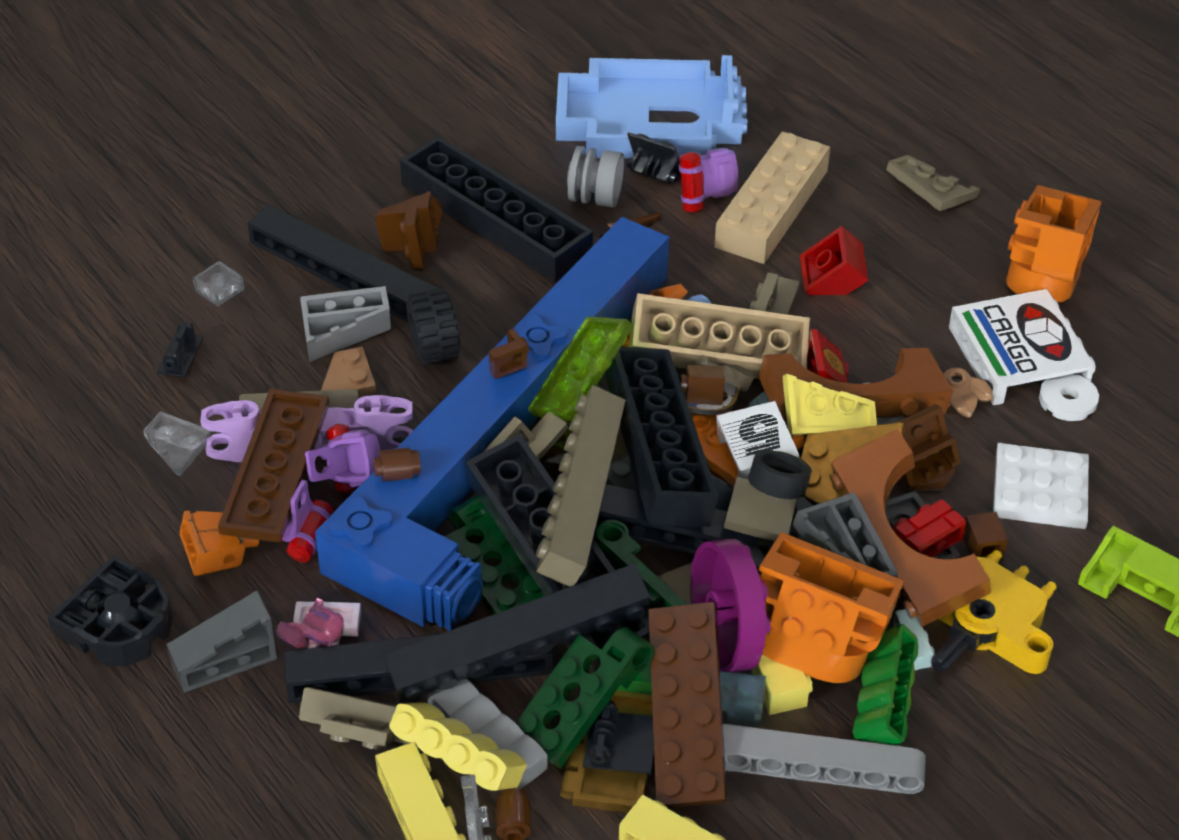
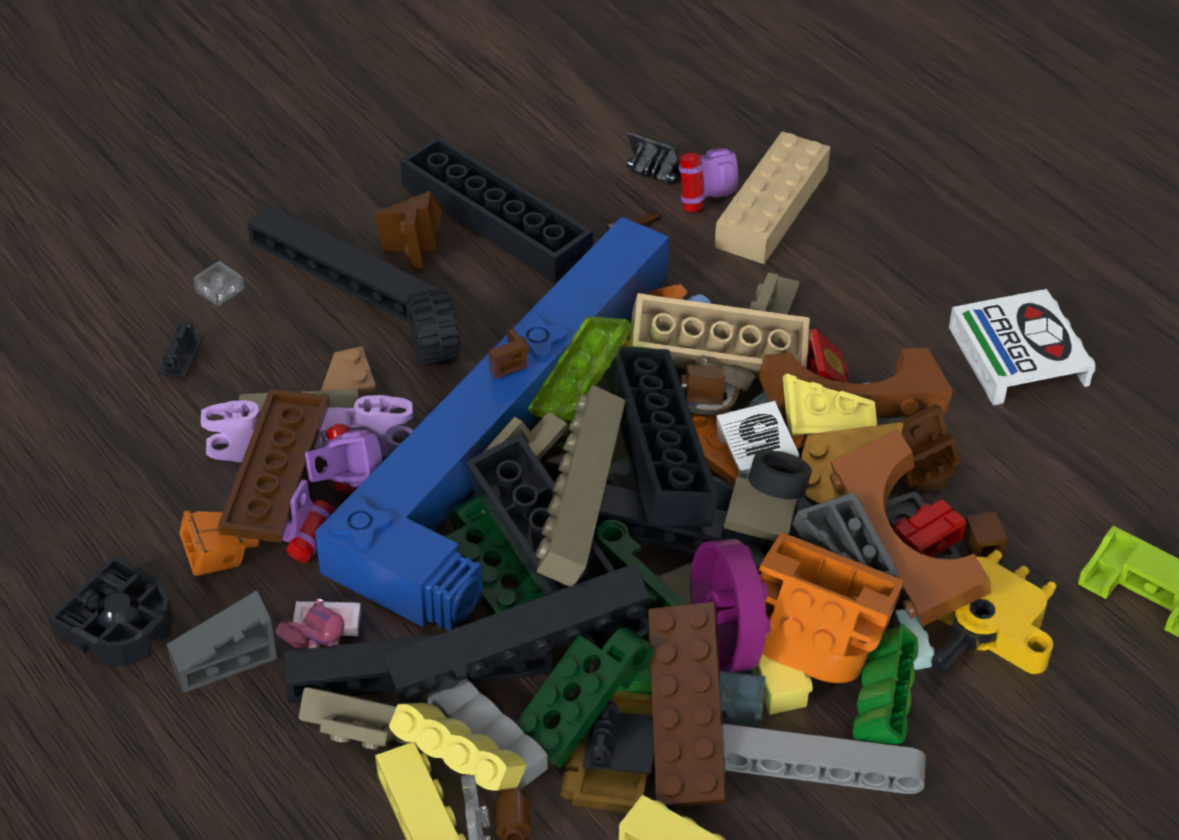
clear wing [143,411,212,476] -> none
light grey wedge [300,286,391,362] -> none
reddish brown brick [373,447,420,482] -> none
light blue panel [556,55,747,159] -> none
light grey wheel [567,146,624,208] -> none
red slope [800,226,869,295] -> none
dark tan wing [886,155,980,211] -> none
medium nougat plate [944,368,993,419] -> none
white plate [993,443,1089,529] -> none
orange brick [1006,185,1102,303] -> none
white tile [1039,374,1099,421] -> none

